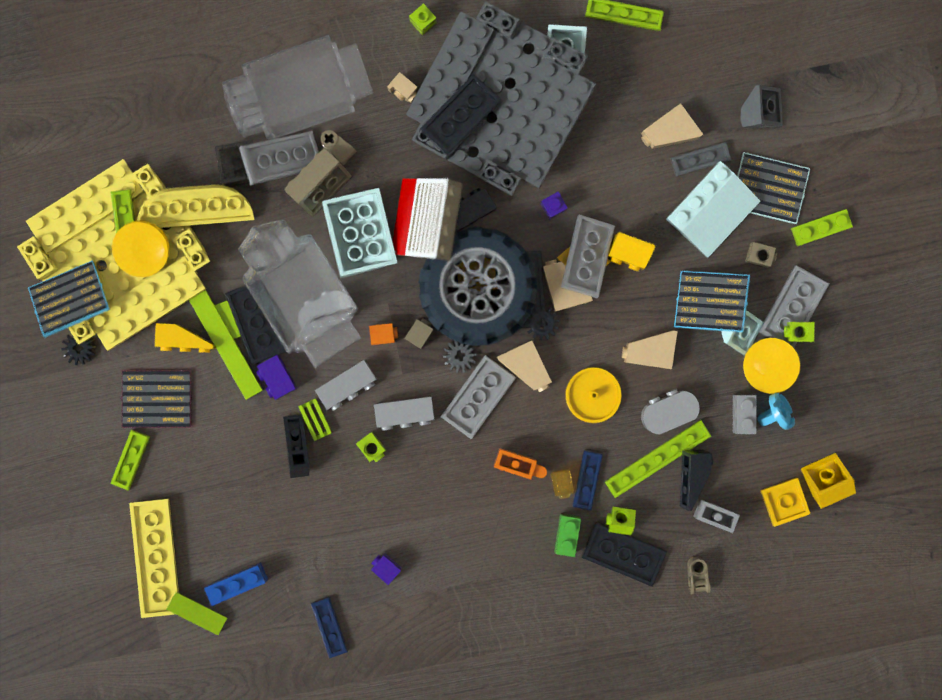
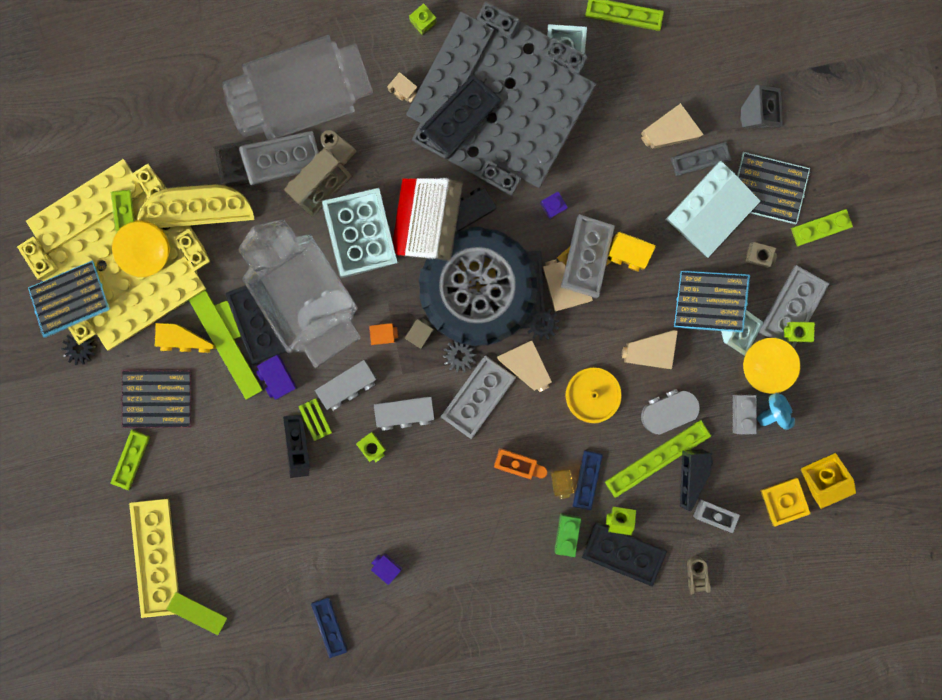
blue brick [204,562,268,606] -> none

